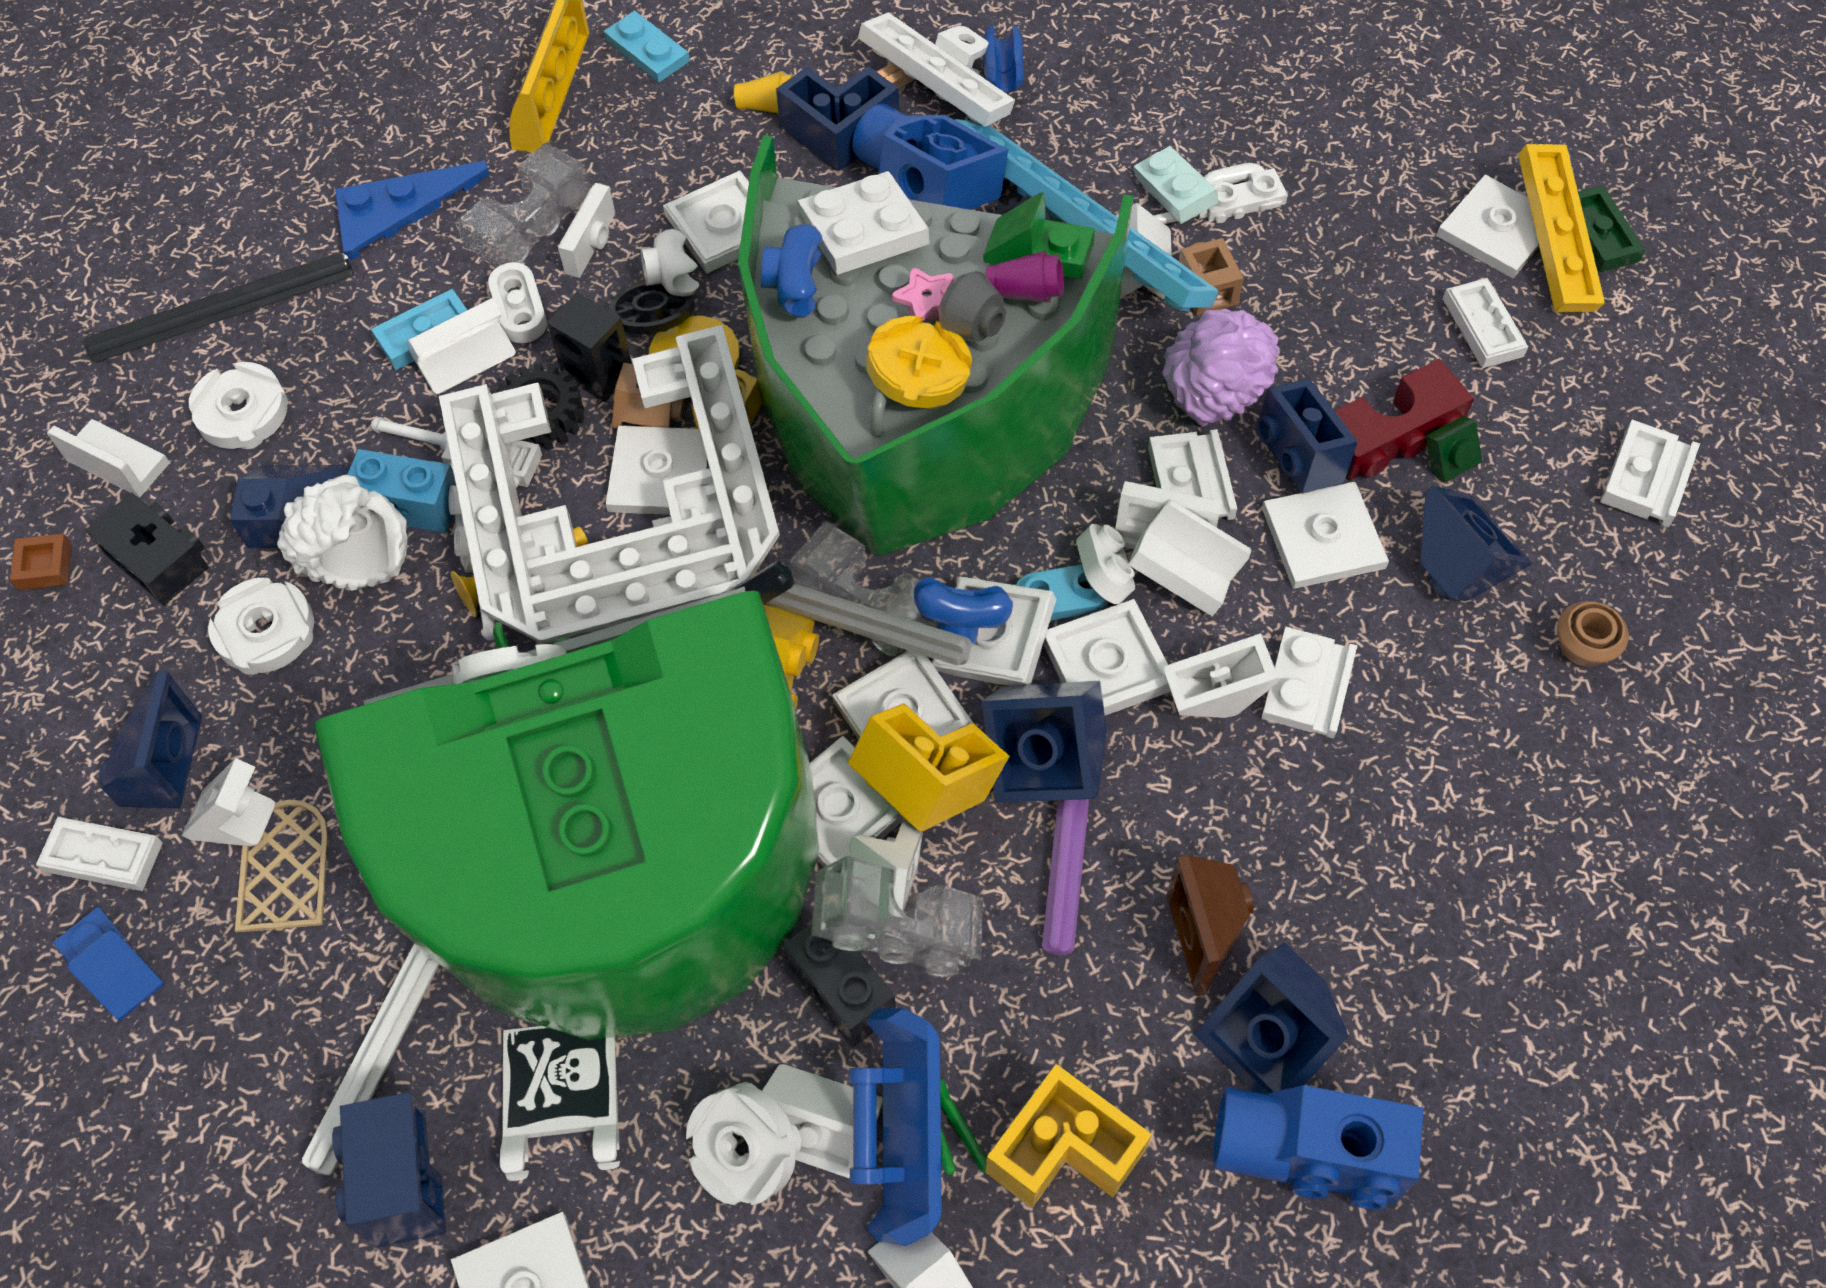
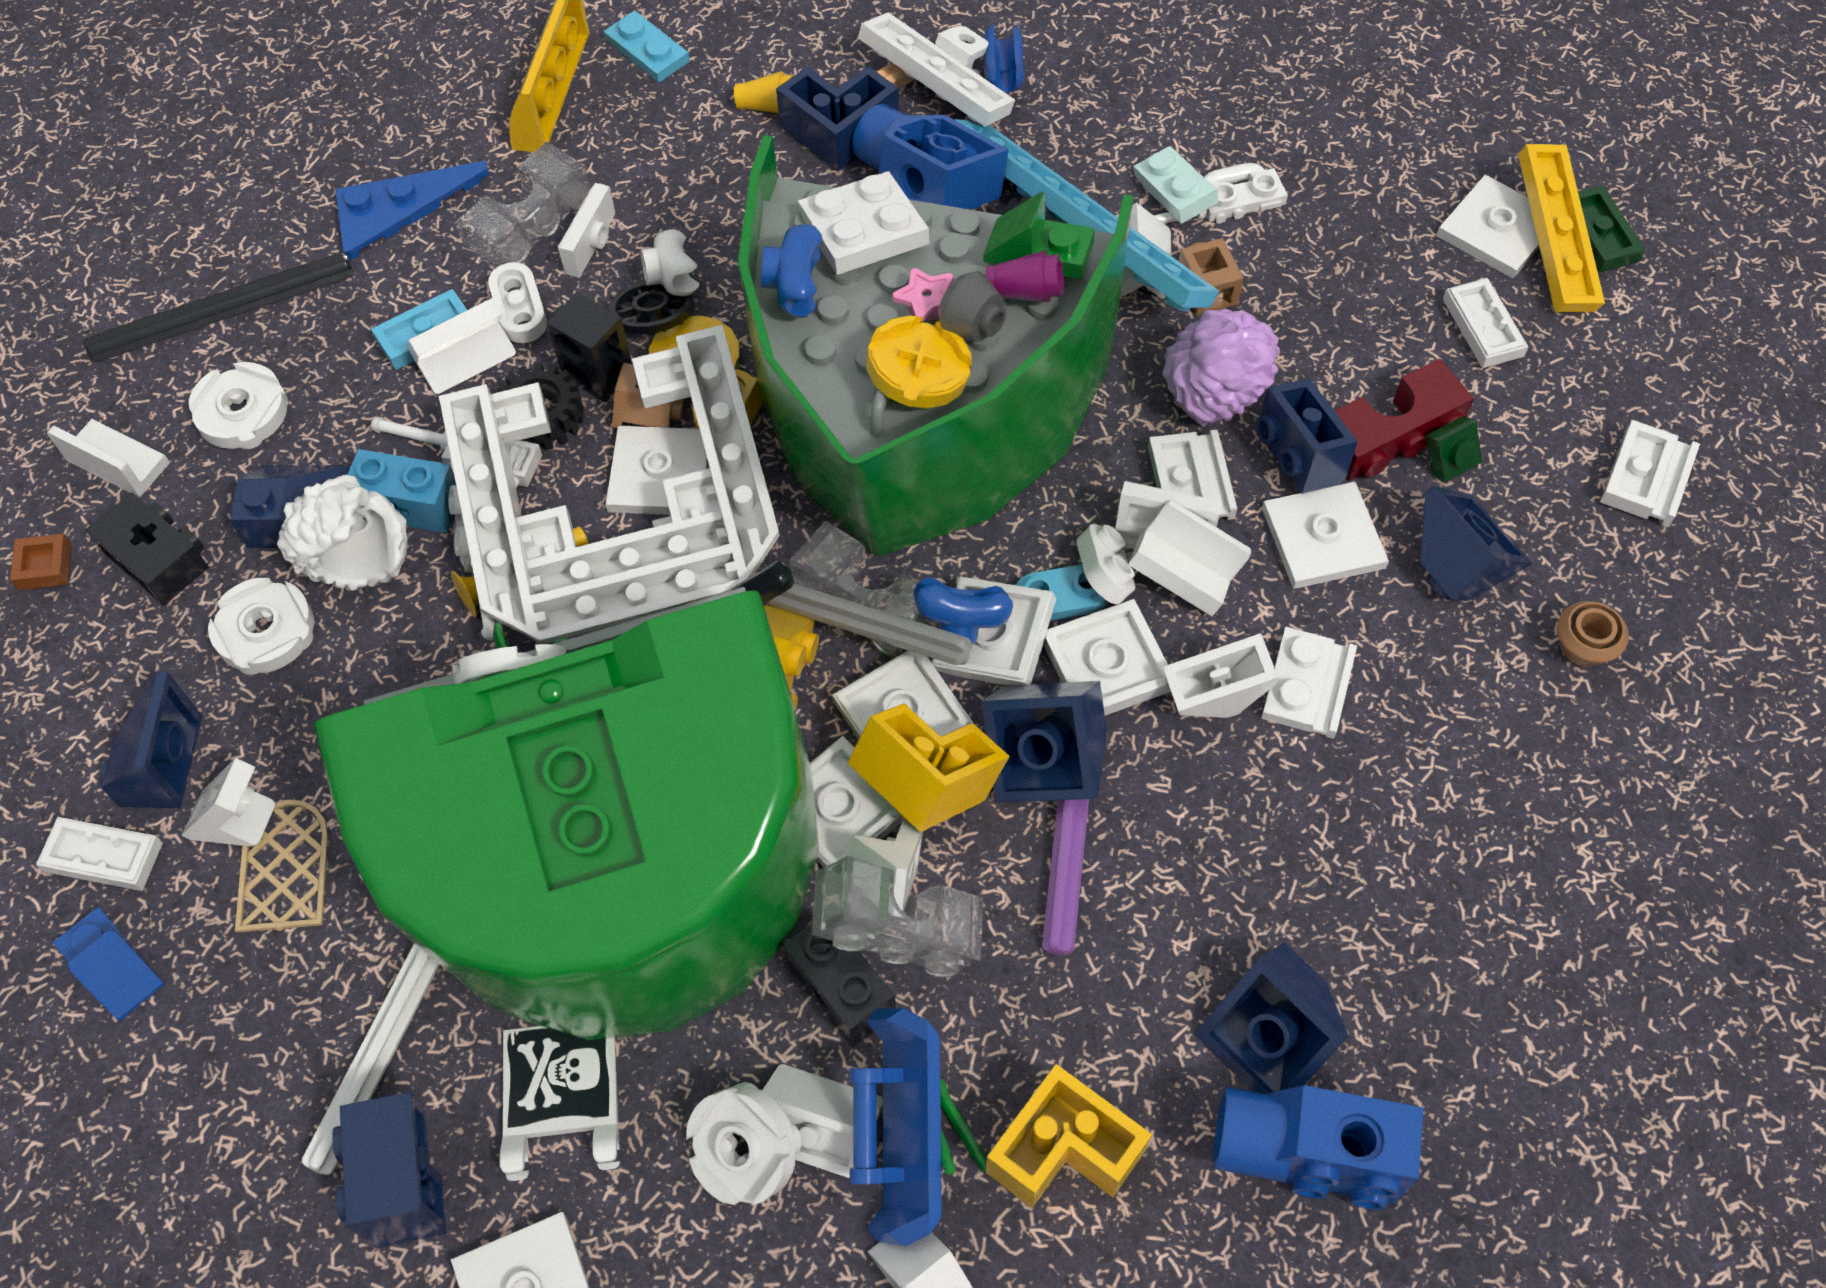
white plate [663,171,749,274] -> none
reddish brown slope [1166,855,1254,996] -> none

